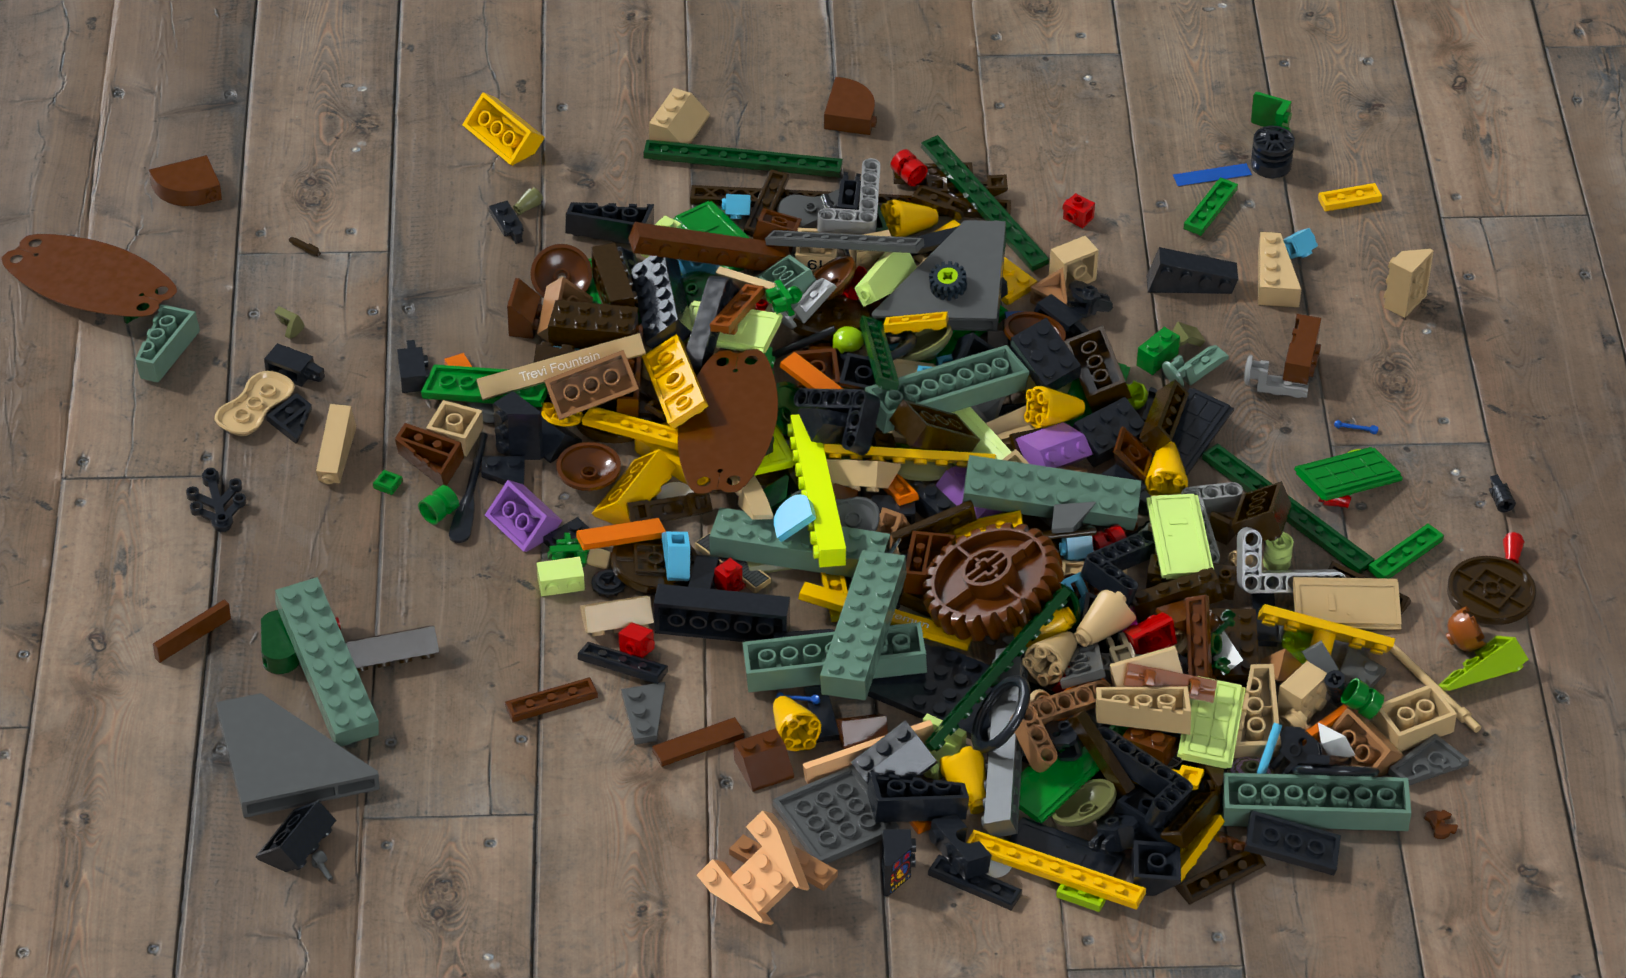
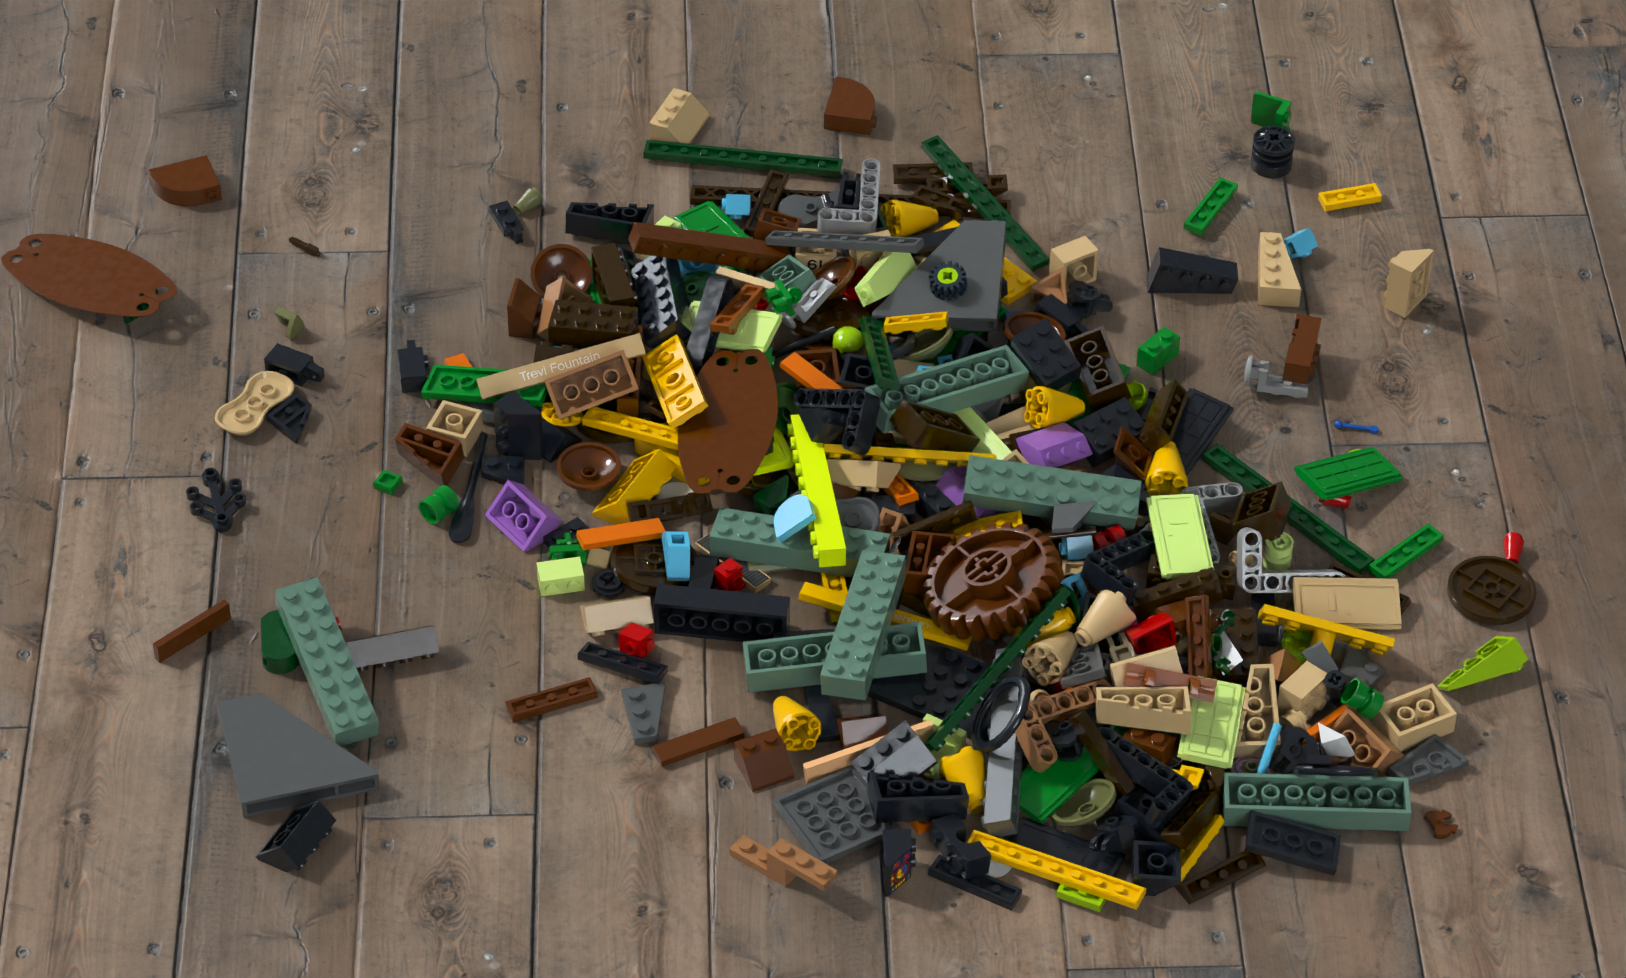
sand green wedge [135,304,200,383] -> none
dark grey hand [312,850,333,881] -> none
tan slope [316,404,356,484] -> none
yellow slope [462,92,545,166] -> none
light nougat wedge [697,810,810,925] -> none
tan slope [729,475,773,519] -> none
blue hinge [776,692,820,704] -> none
red wheel [890,149,928,186] -> none
red brick [1062,193,1095,228] -> none
sand green piece [1162,345,1229,387] -> none
blue sticker [1173,163,1252,186] -> none
olive tile [1173,322,1205,347] -> none
reddish brown piece [1214,831,1245,851] -> none
tan bar [1390,644,1481,733] -> none
dark orange cylinder [1446,606,1487,652] -> none
black hinge [1489,474,1516,512] -> none

